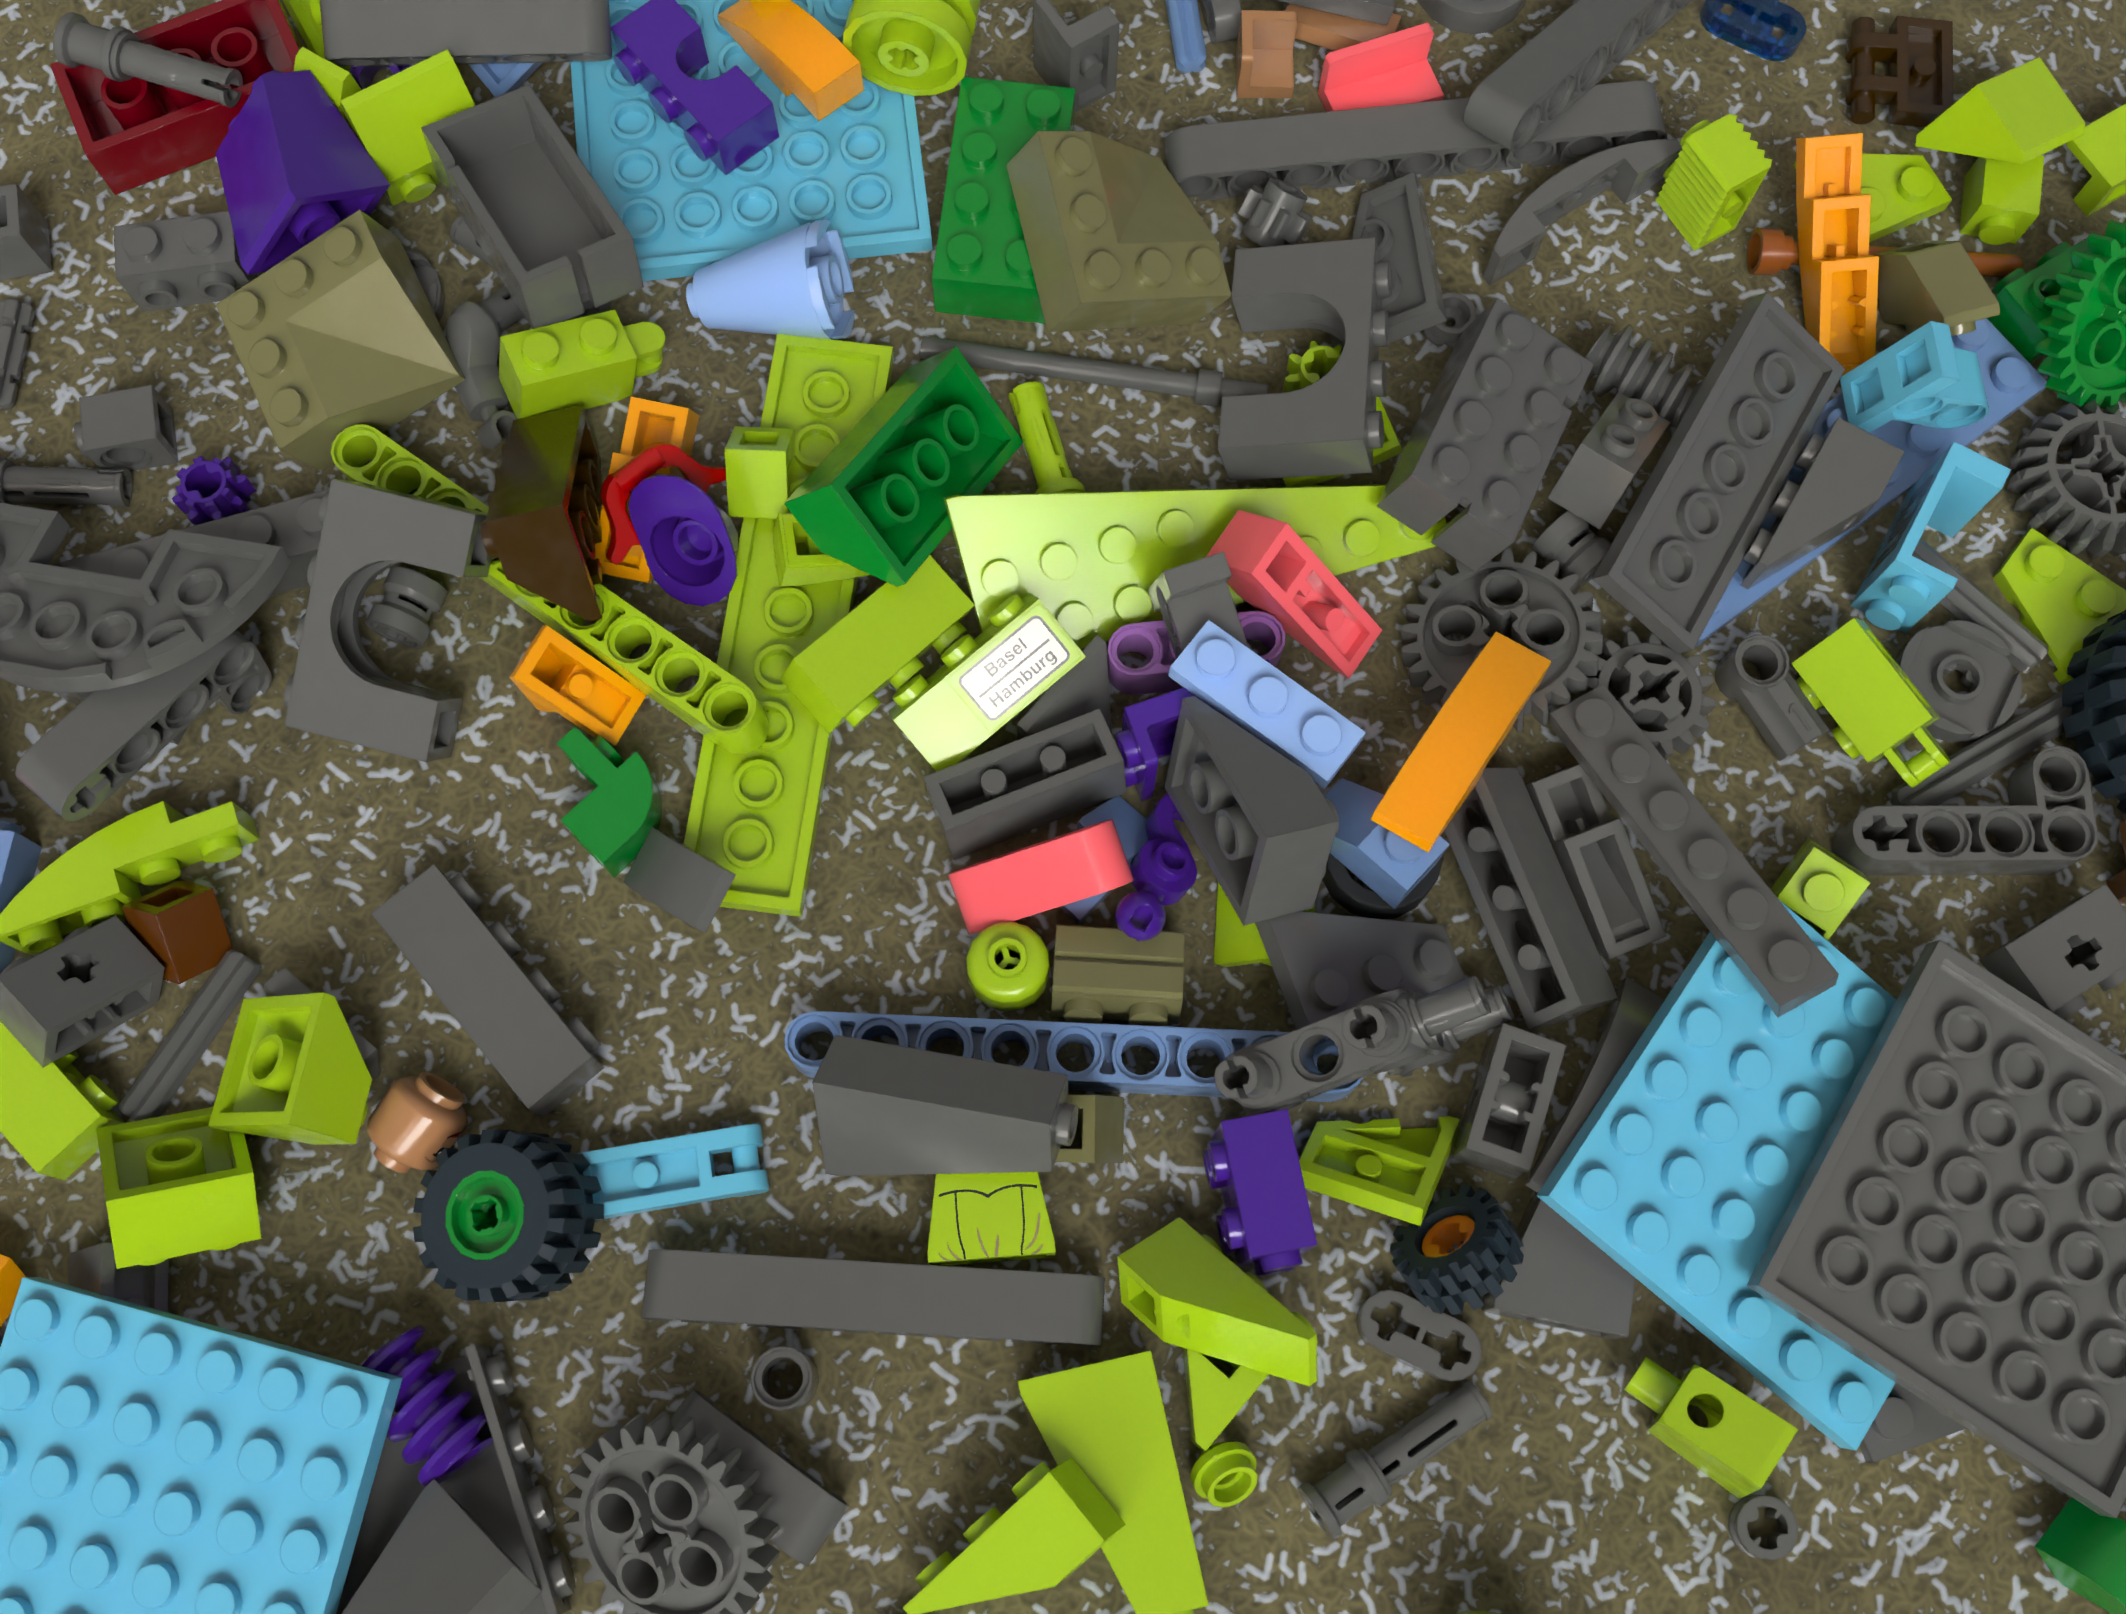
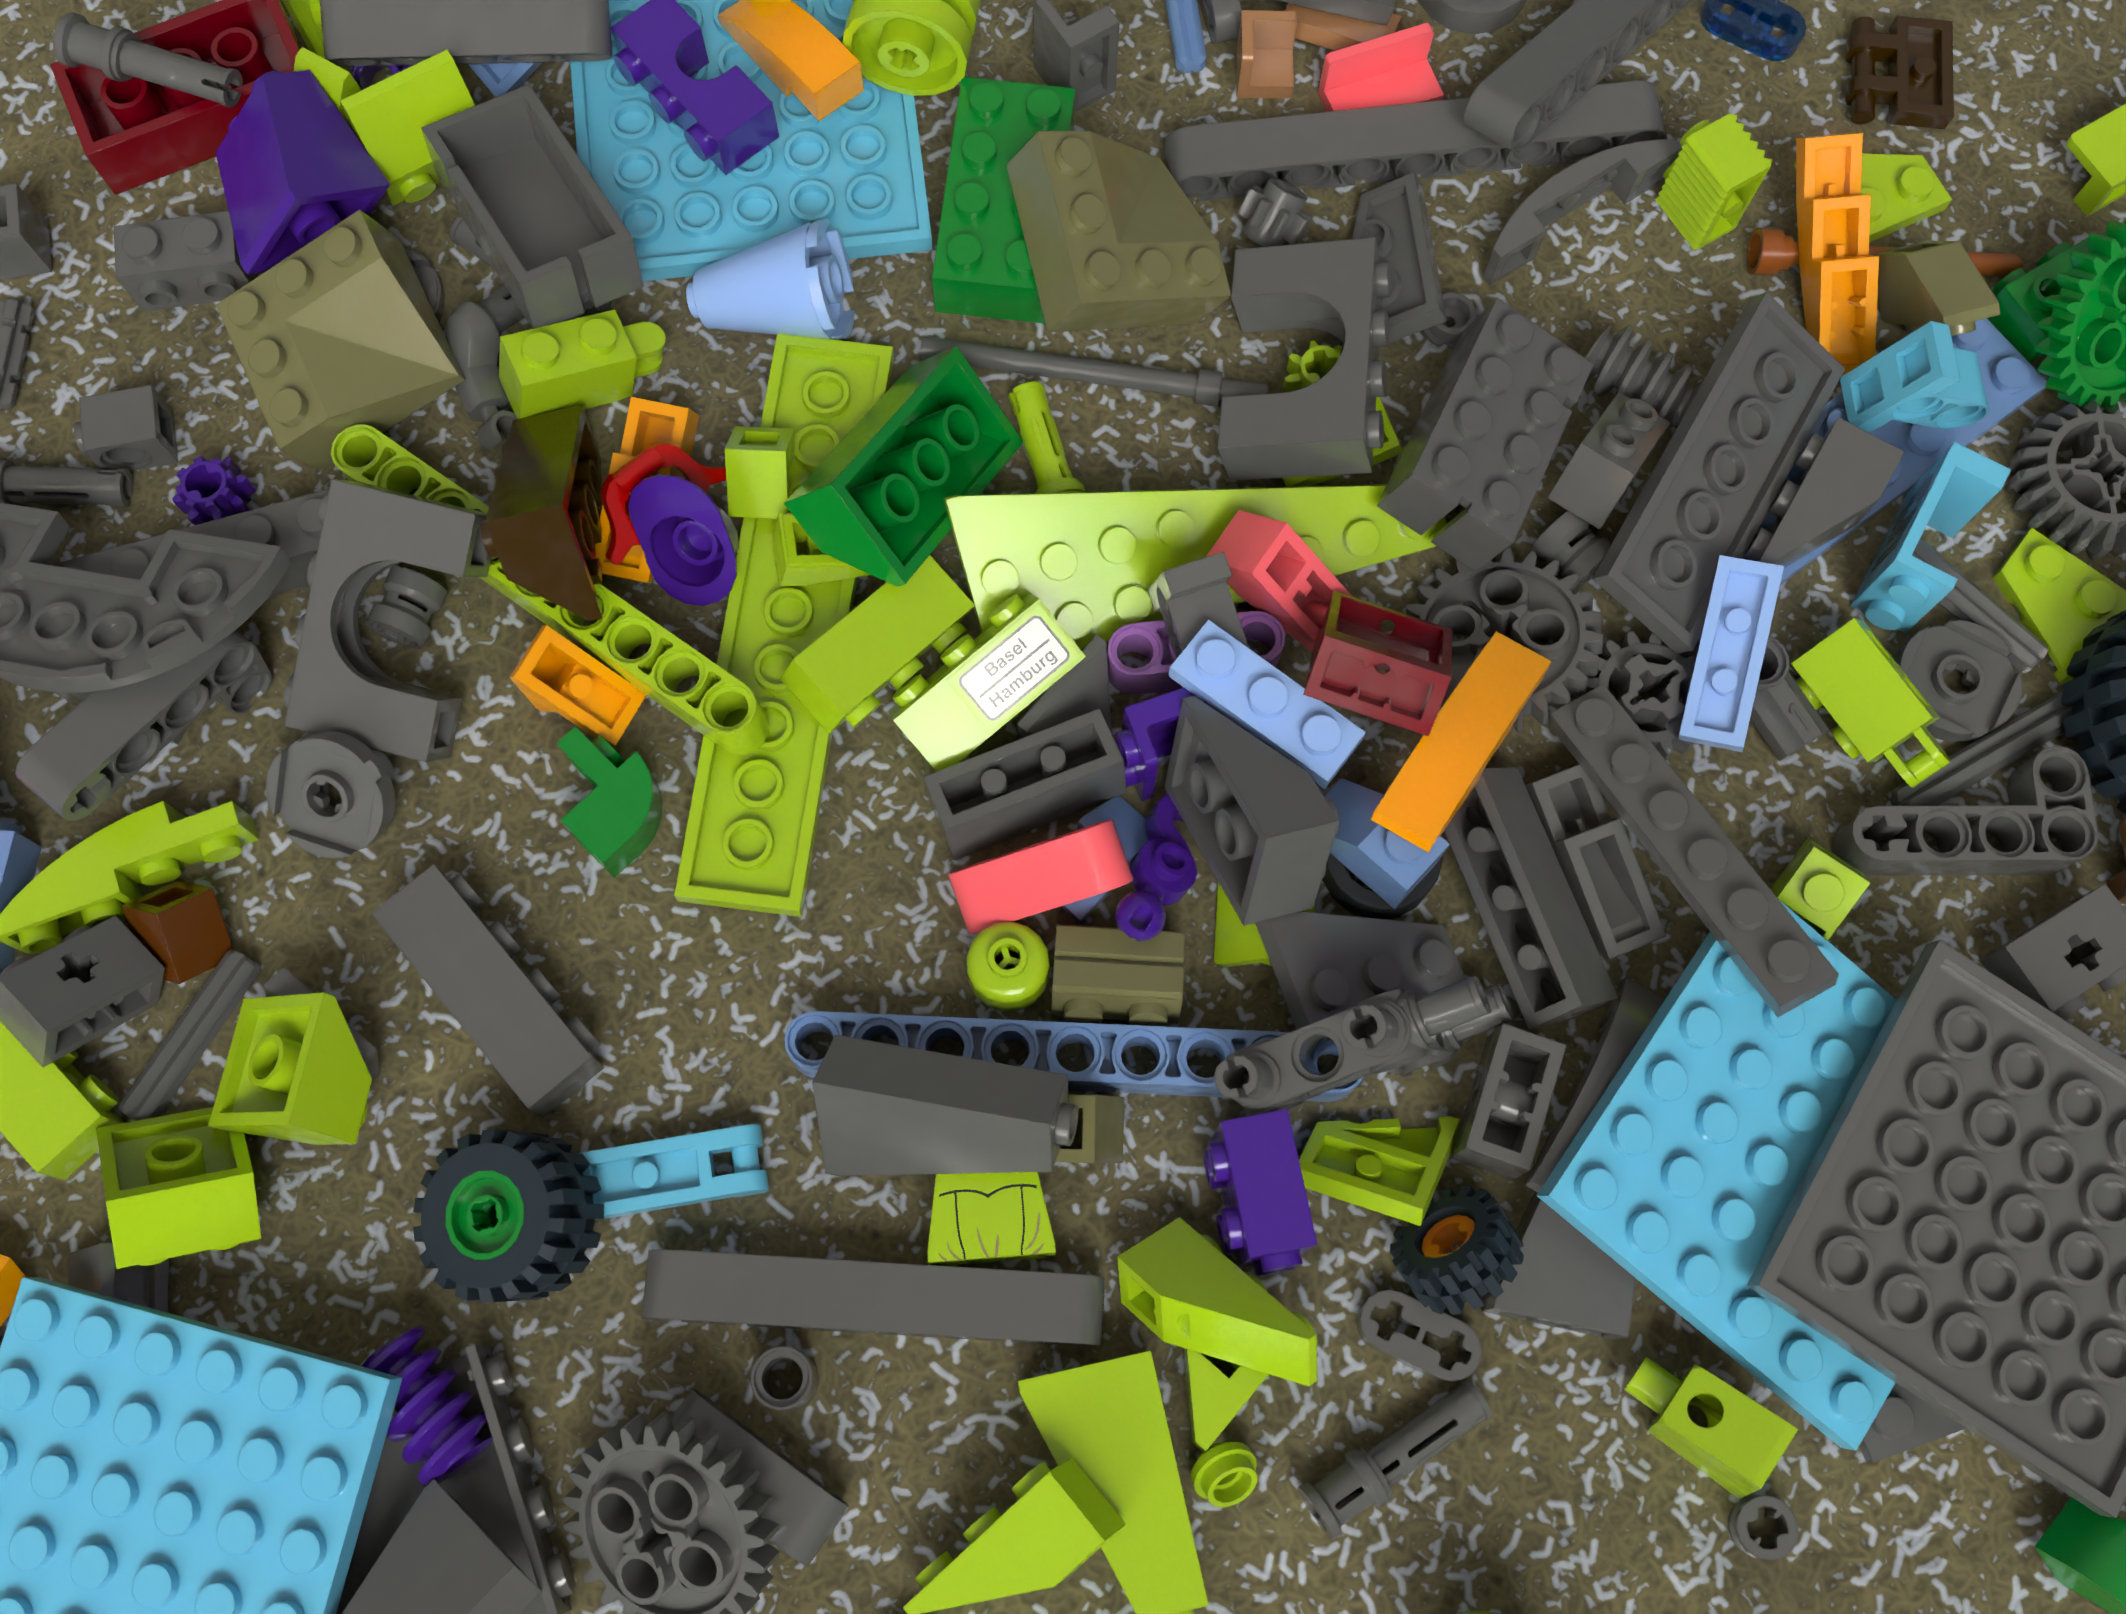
medium nougat head [367,1072,468,1173] -> none
dark grey slope [623,827,736,933] -> none
lime slope [1915,57,2086,164] -> none
lime brick [1959,155,2044,245] -> none
none -> dark grey plate [266,731,395,858]
none -> dark red window [1303,590,1452,736]
none -> light blue plate [1679,555,1784,752]

